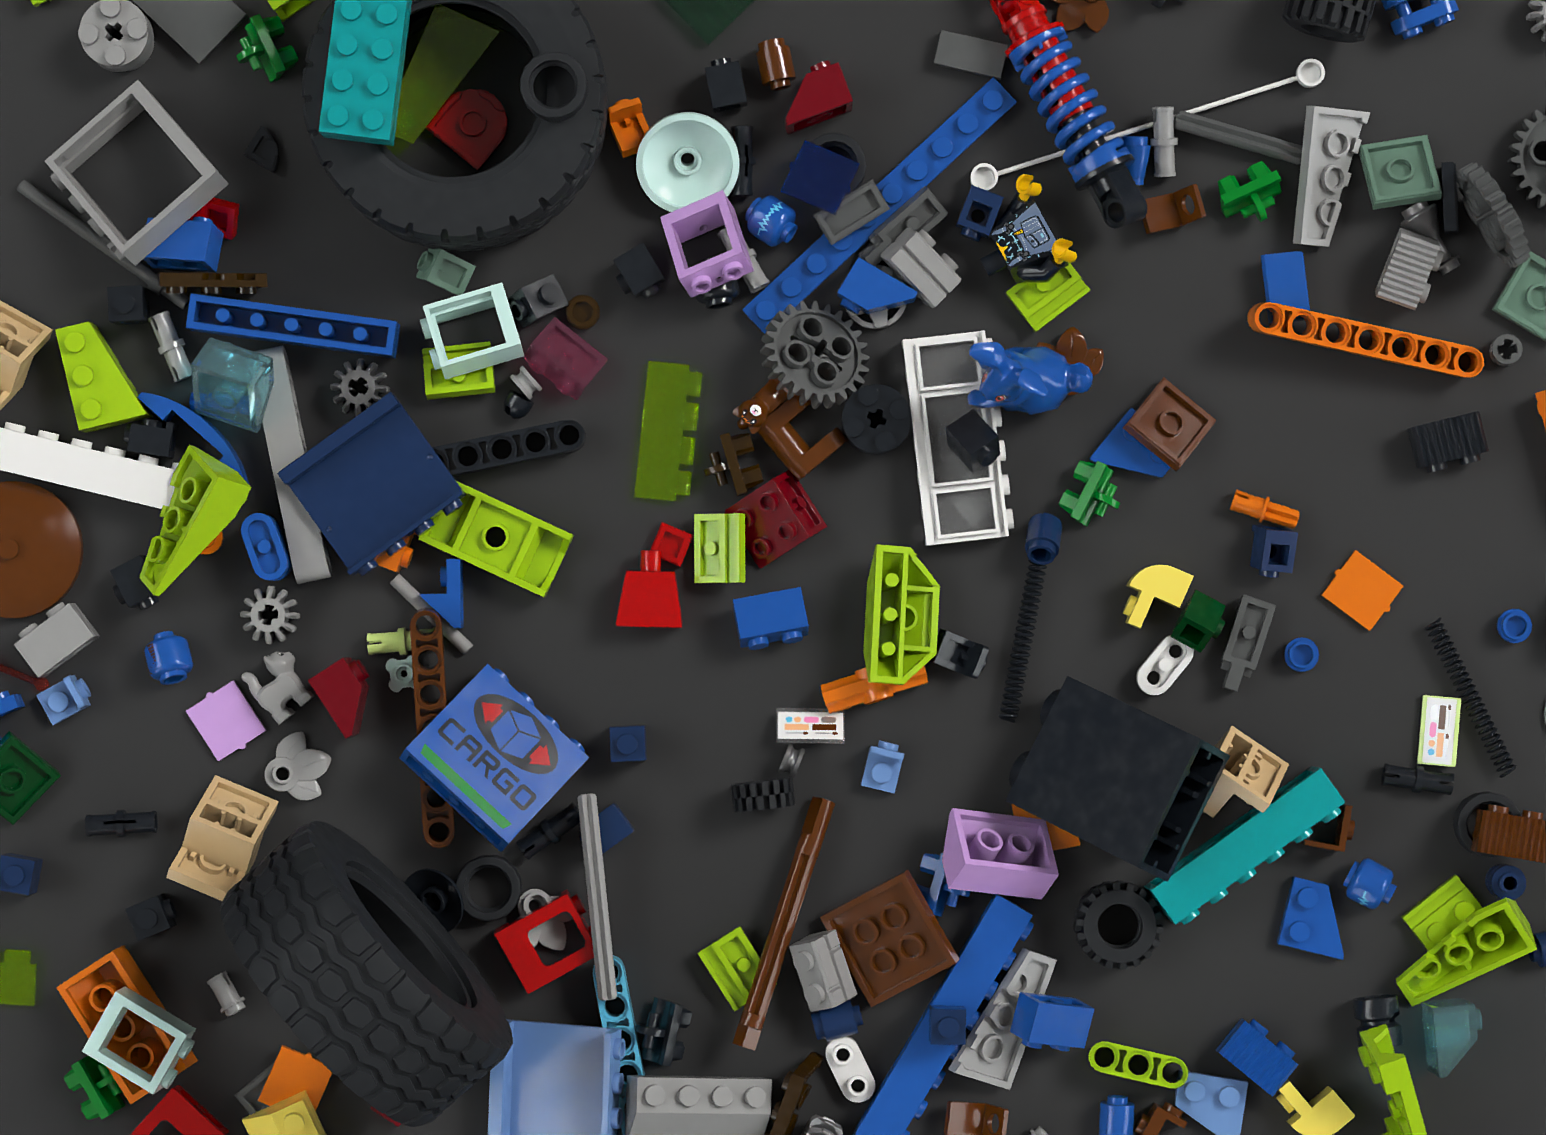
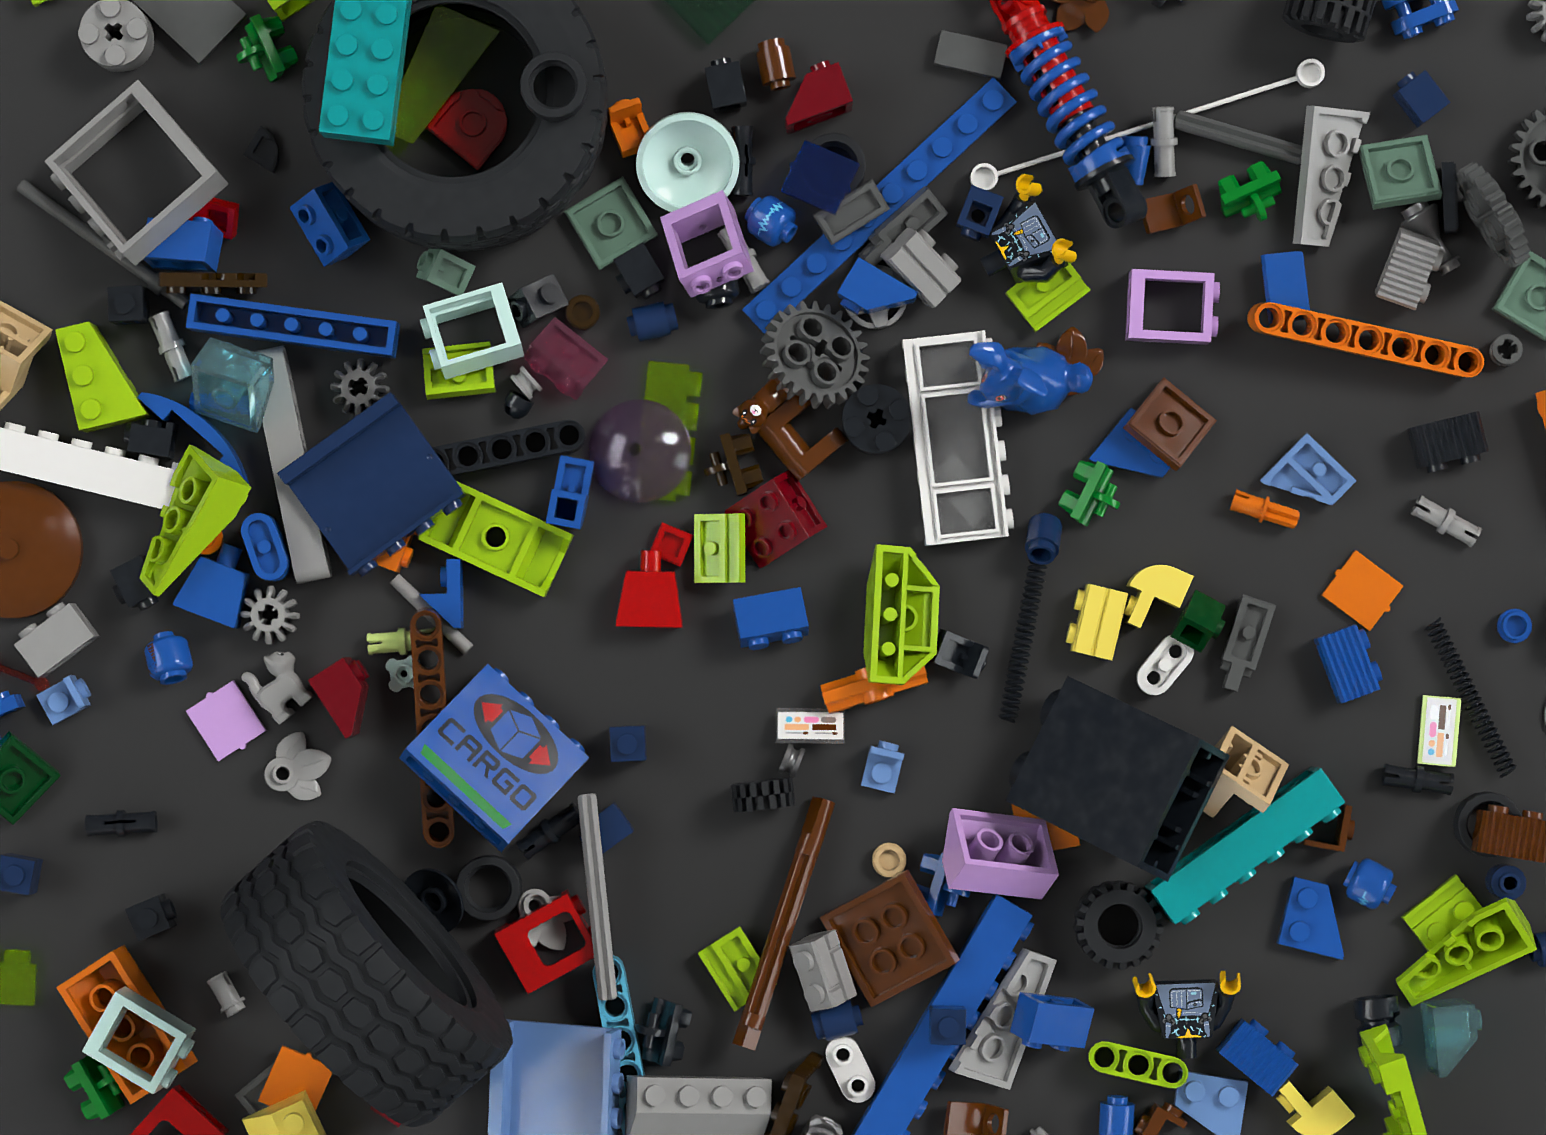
tan bracket [166,775,279,901] -> none
black brick [946,409,1000,473] -> none
dark blue brick [1250,524,1298,578] -> none
blue plate [1284,637,1319,672] -> none
none -> blue torso [173,542,250,629]
none -> blue brick [290,182,370,267]
none -> blue brick [546,455,595,529]
none -> sand green tile [564,176,658,271]
none -> dish [589,399,691,503]
none -> dark blue brick [627,301,679,342]
none -> tan tile [872,842,906,877]
none -> light yellow brick [1066,584,1128,661]
none -> lavender window [1125,269,1220,345]
none -> torso [1132,971,1241,1059]
none -> medium blue wing [1260,432,1357,505]
none -> blue brick [1314,624,1383,704]
none -> dark blue brick [1393,70,1451,128]
none -> light grey pin [1410,495,1482,547]

